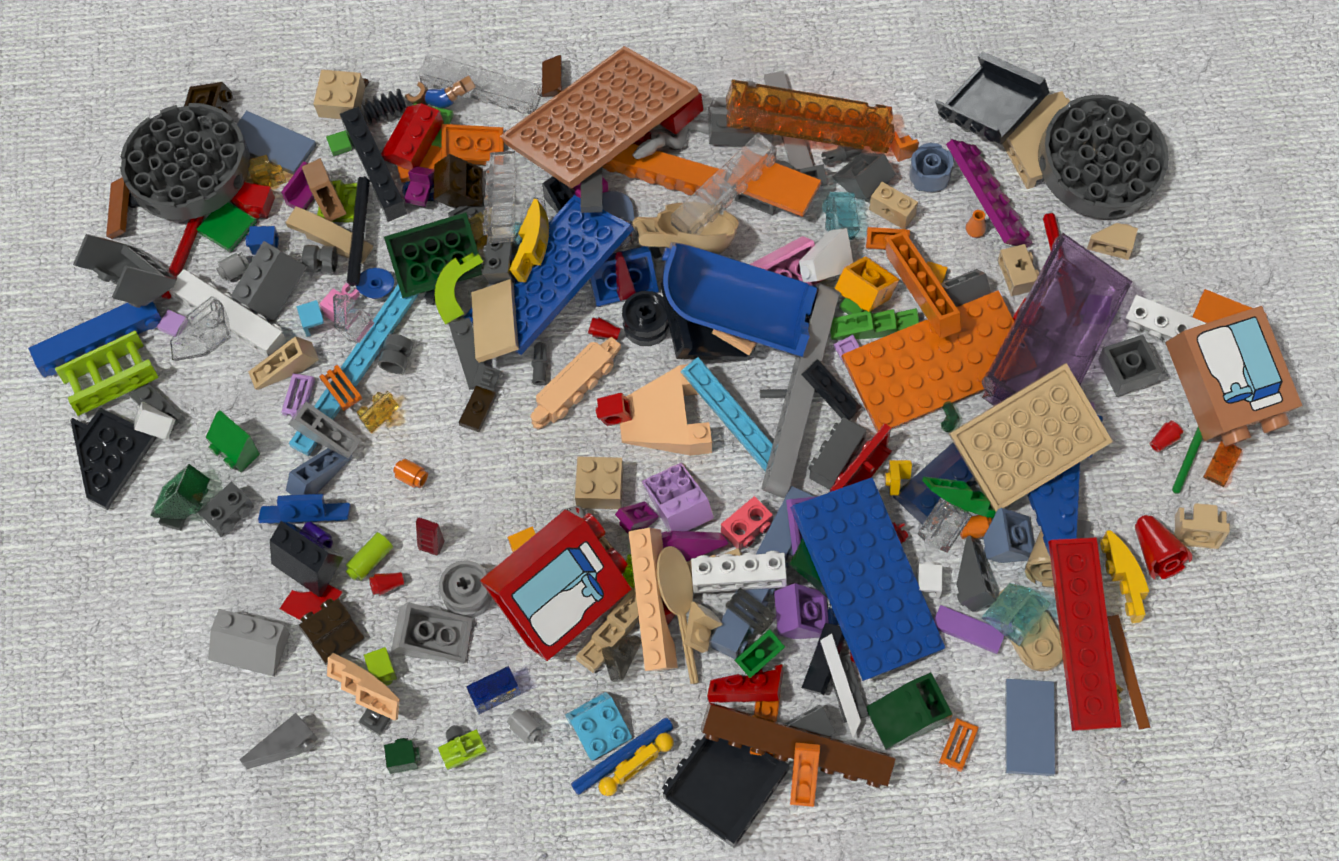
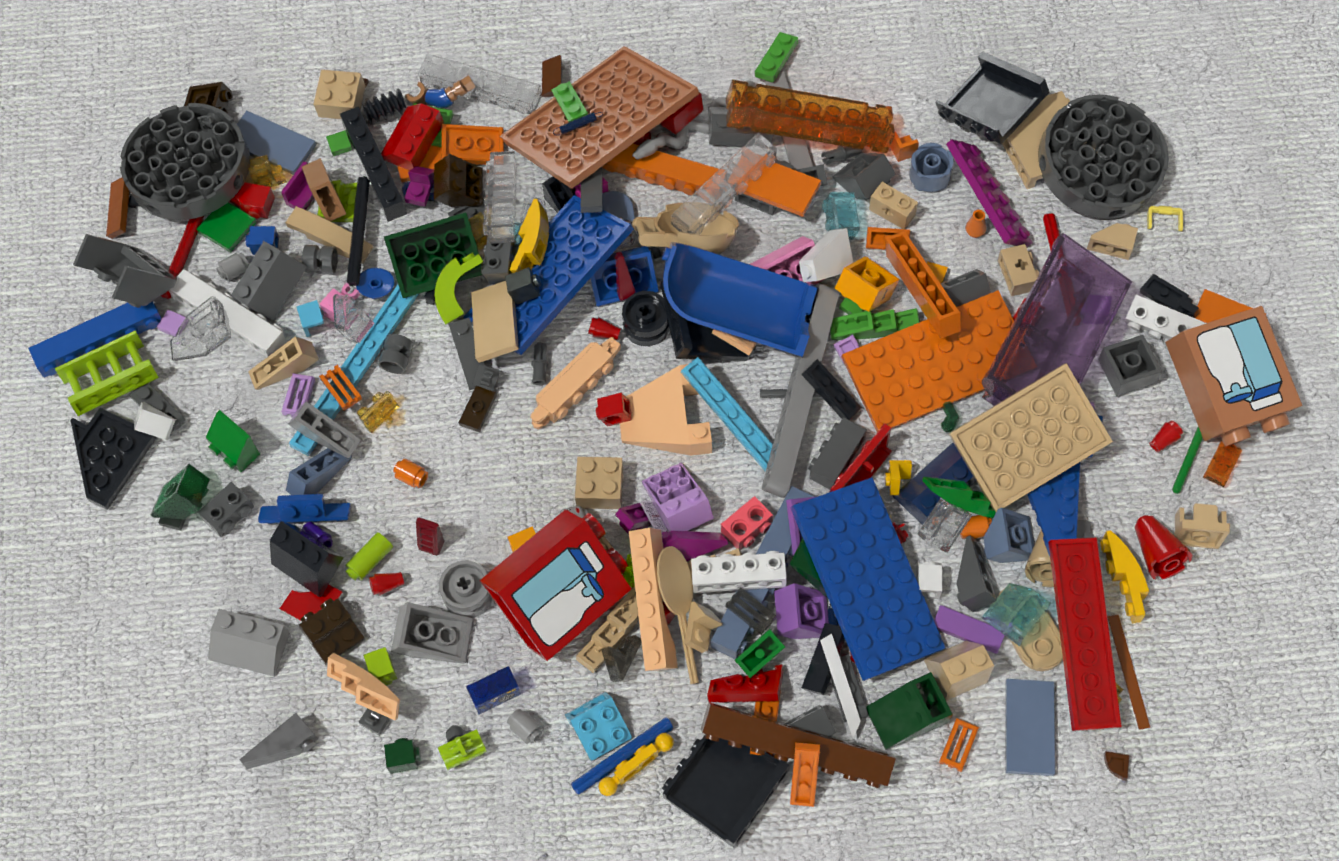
none -> pearl dark grey brick [505,267,541,305]
none -> bright green plate [551,81,588,123]
none -> dark blue piece [553,112,603,136]
none -> white sticker [640,501,667,533]
none -> bright green plate [755,32,798,83]
none -> tan slope [924,641,994,701]
none -> reddish brown tile [1104,751,1129,781]
none -> black hinge [1140,274,1199,318]
none -> light yellow piece [1147,206,1183,231]

